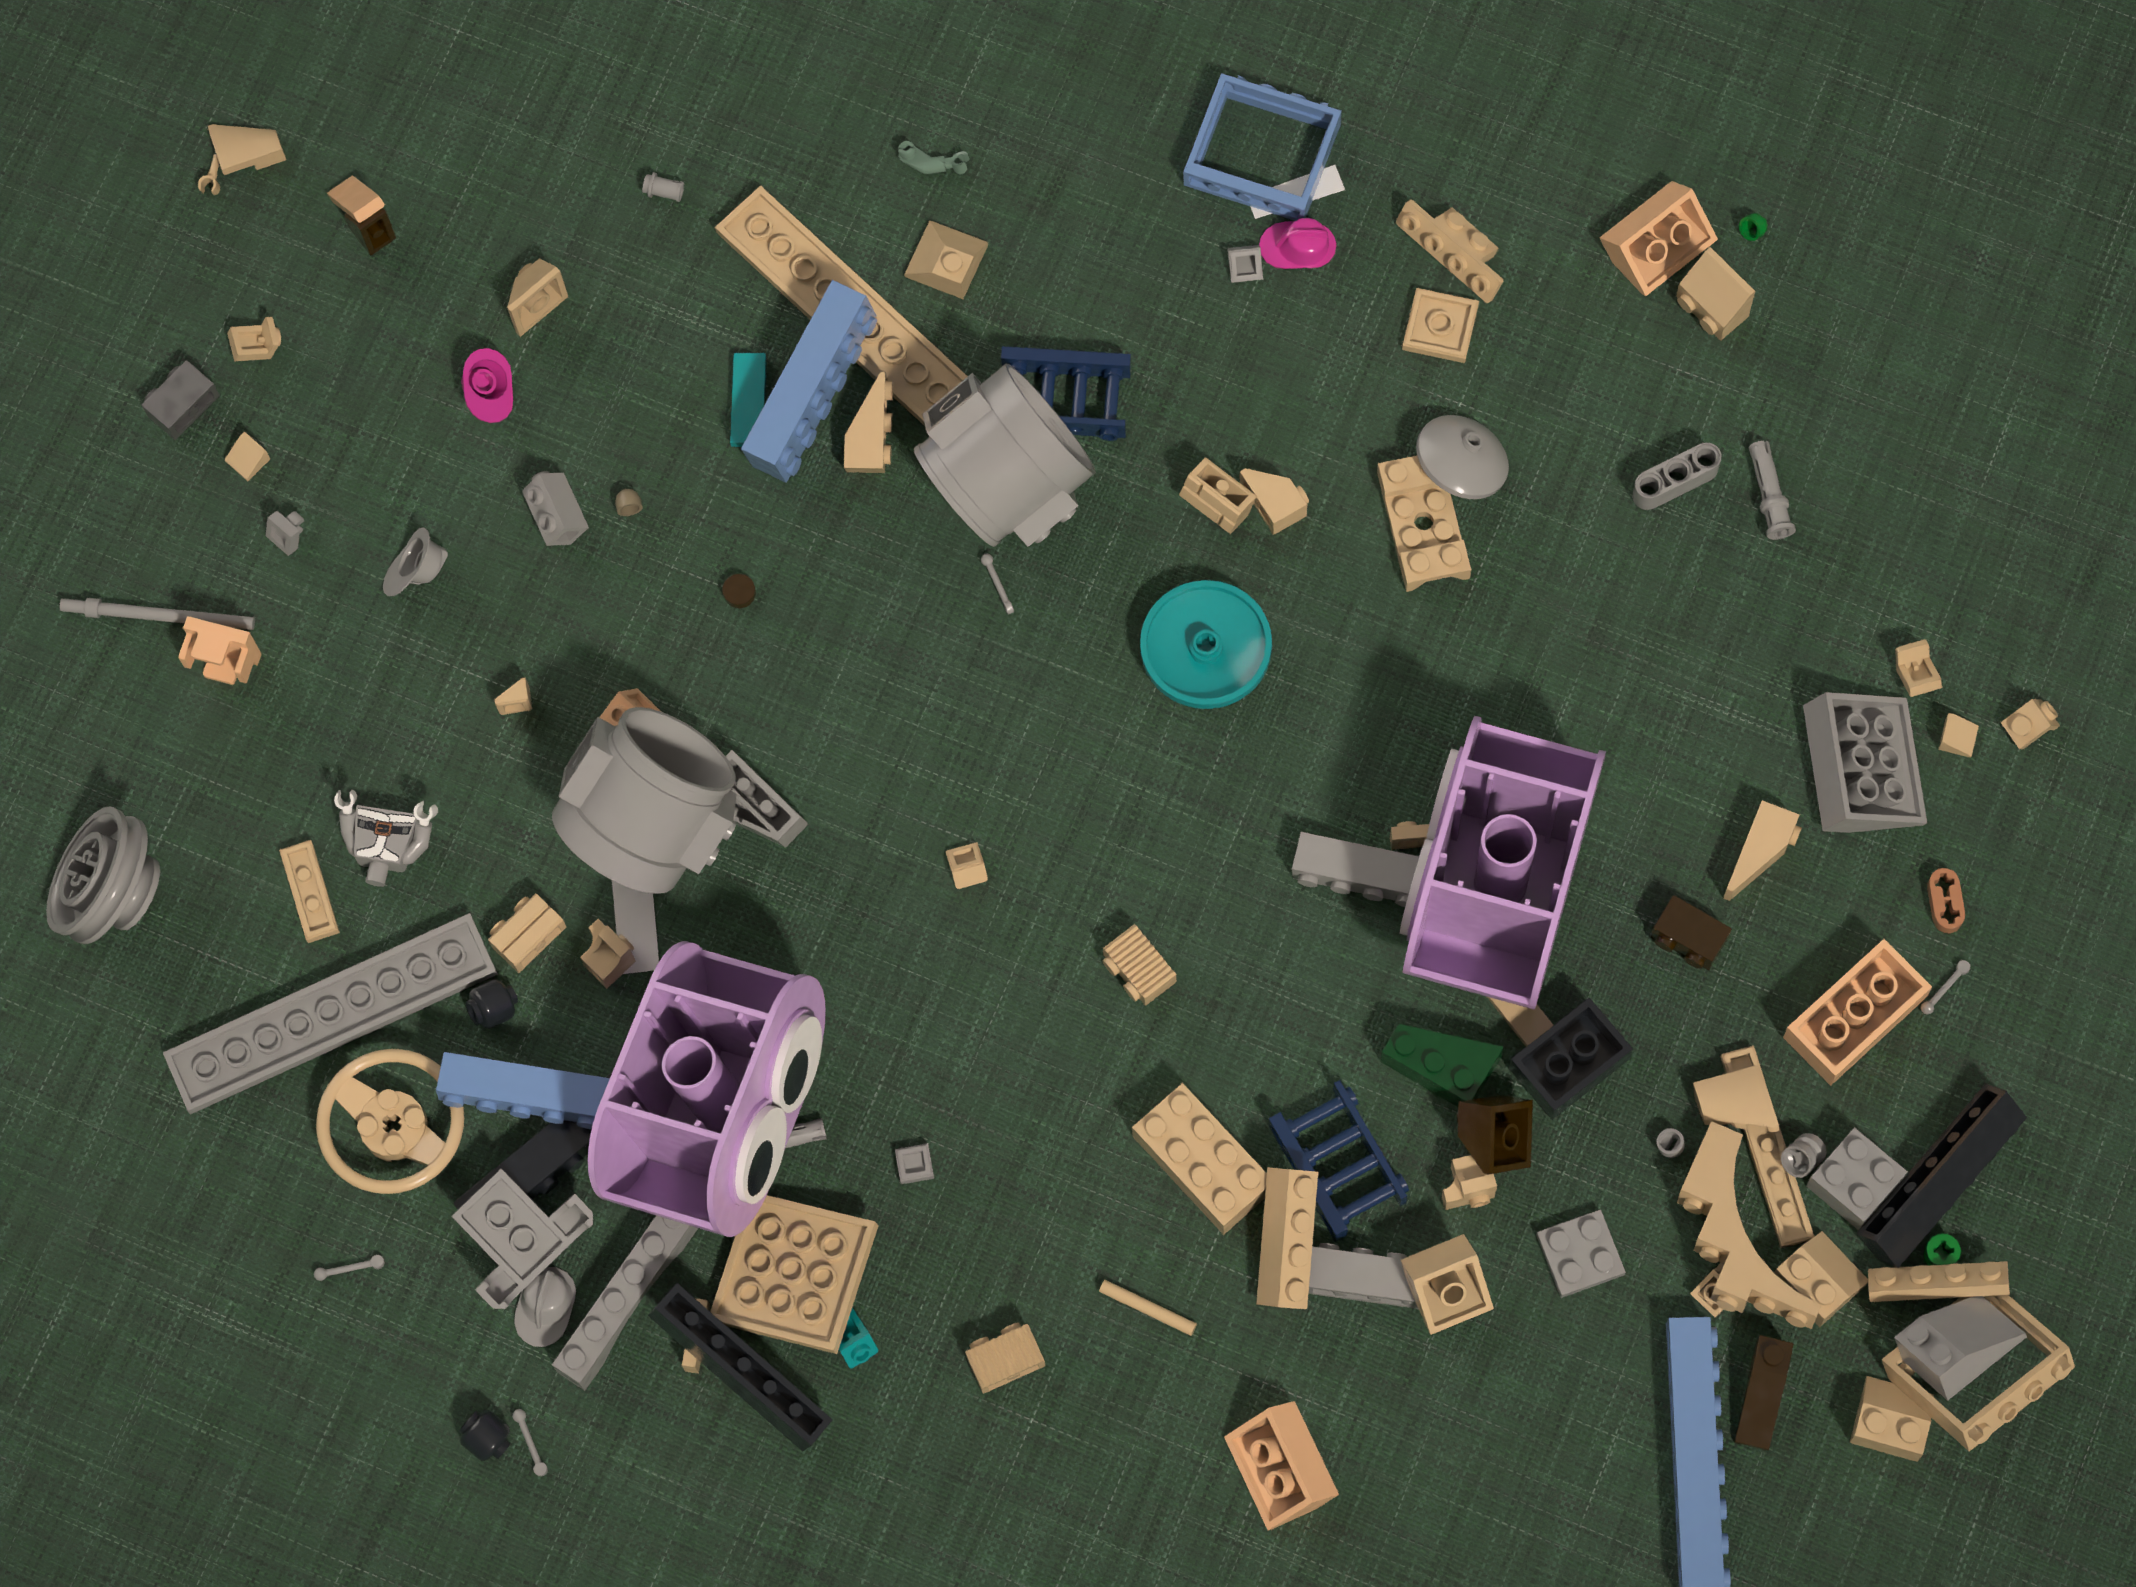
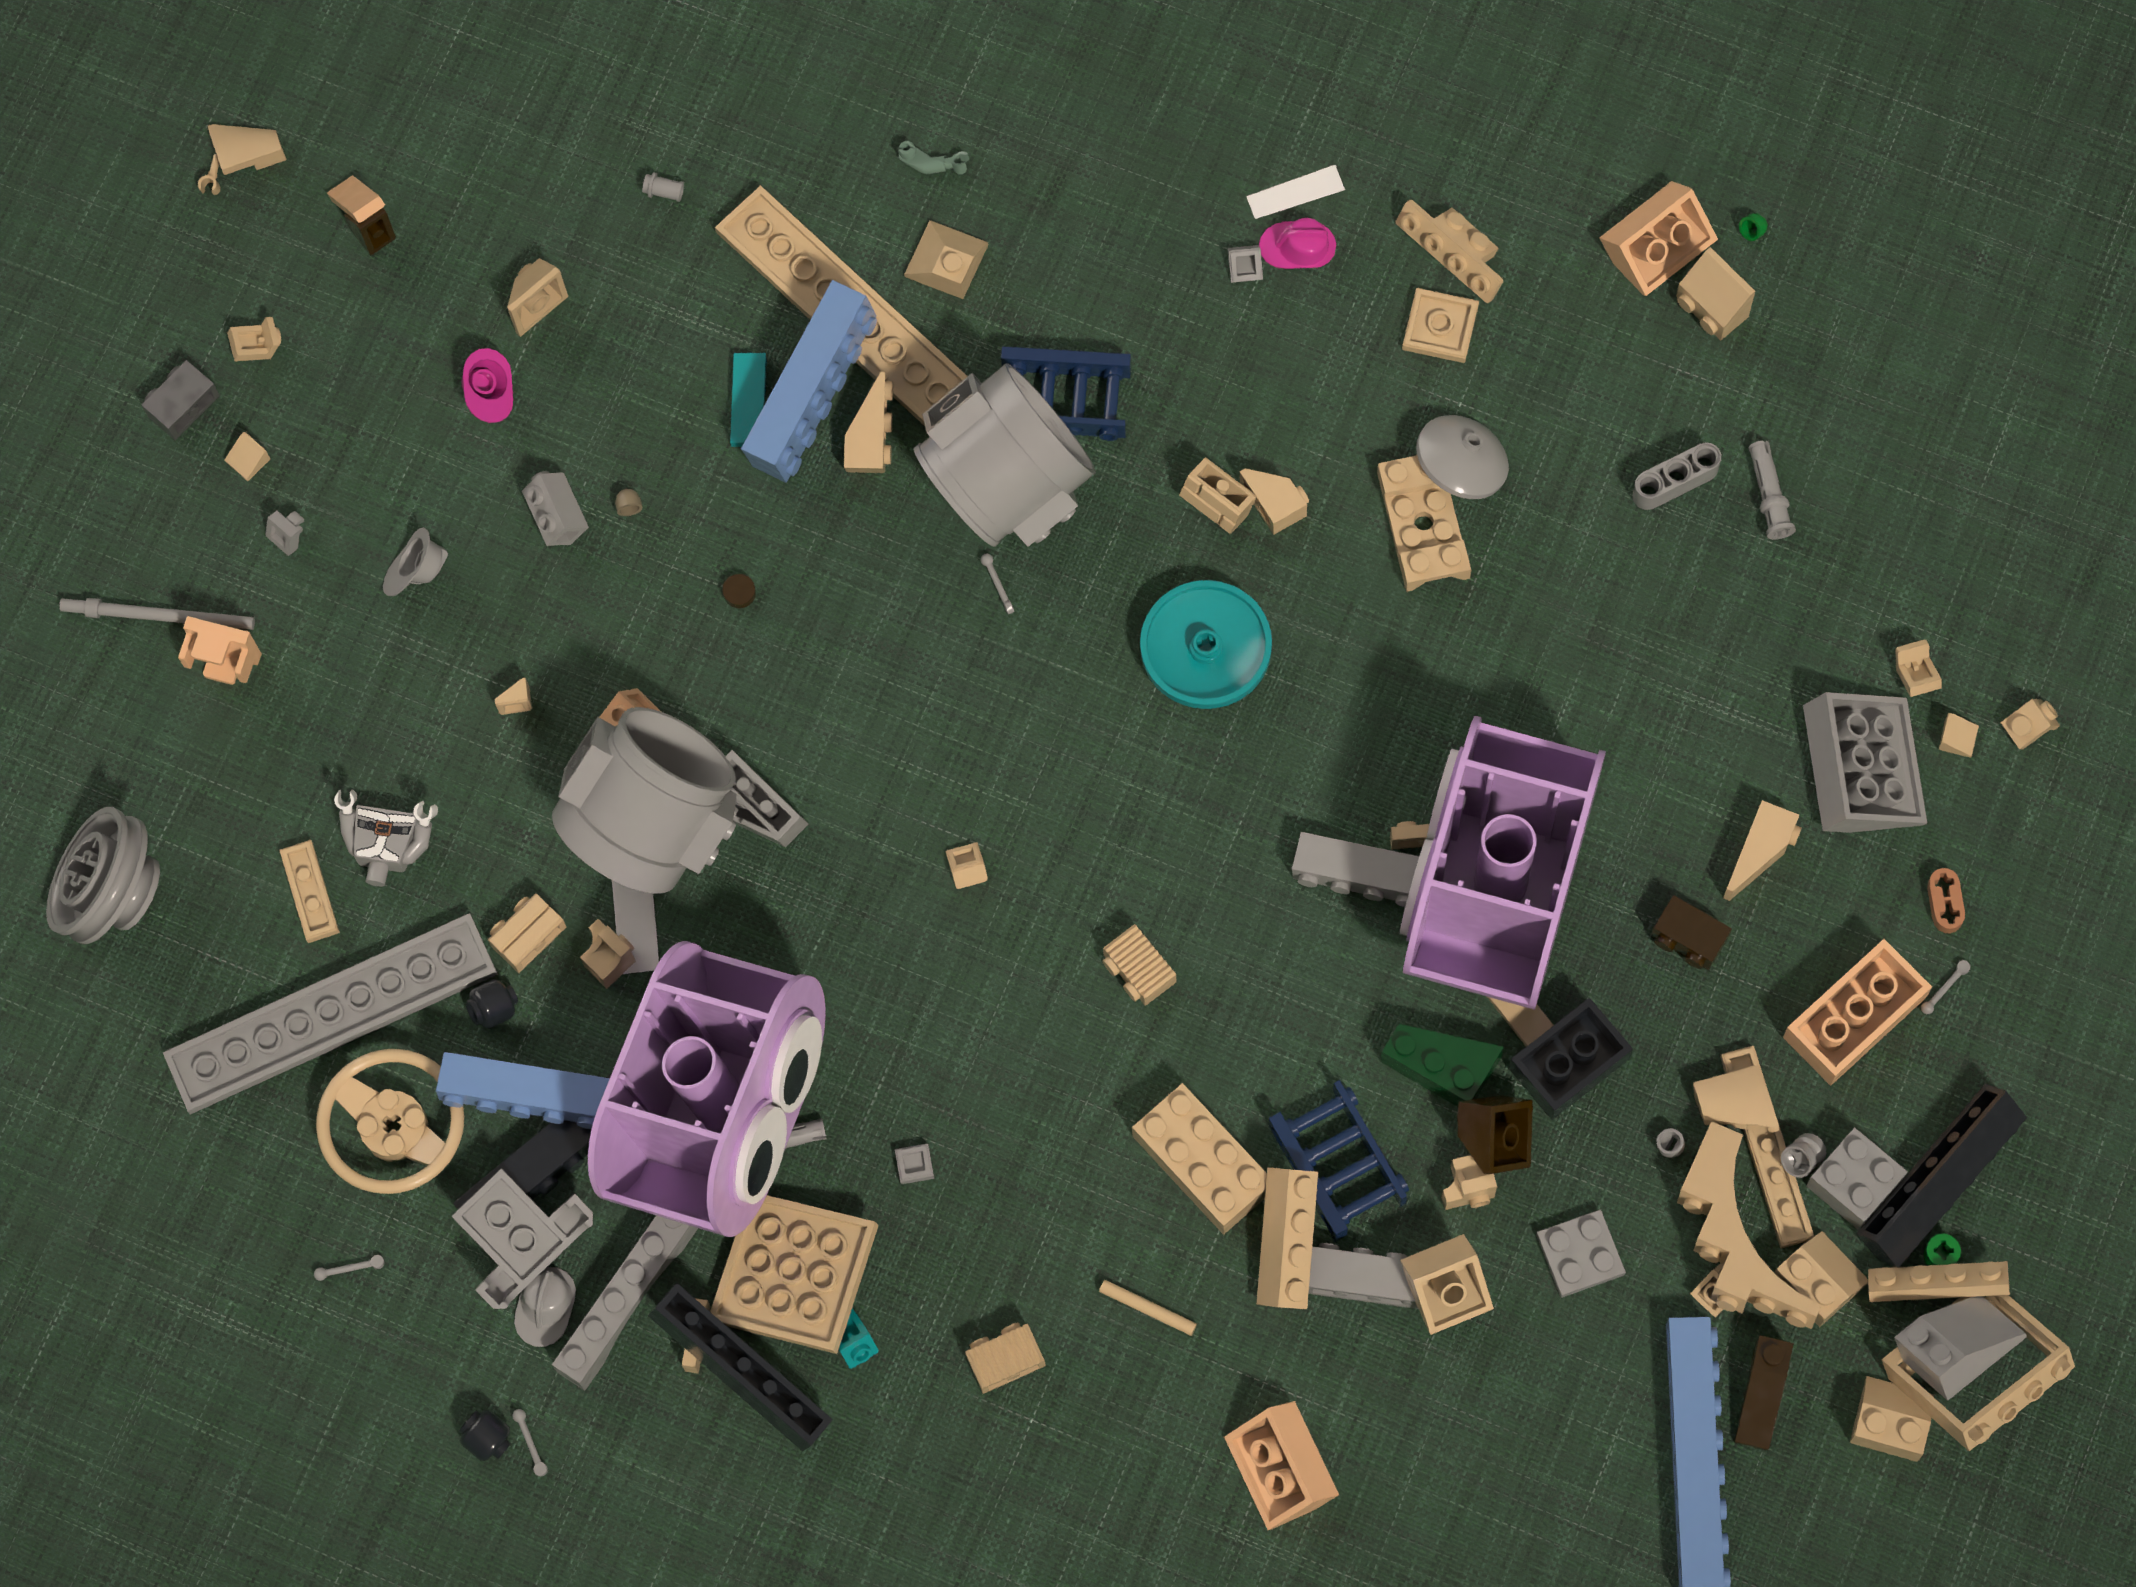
medium blue window [1183,73,1341,221] -> none

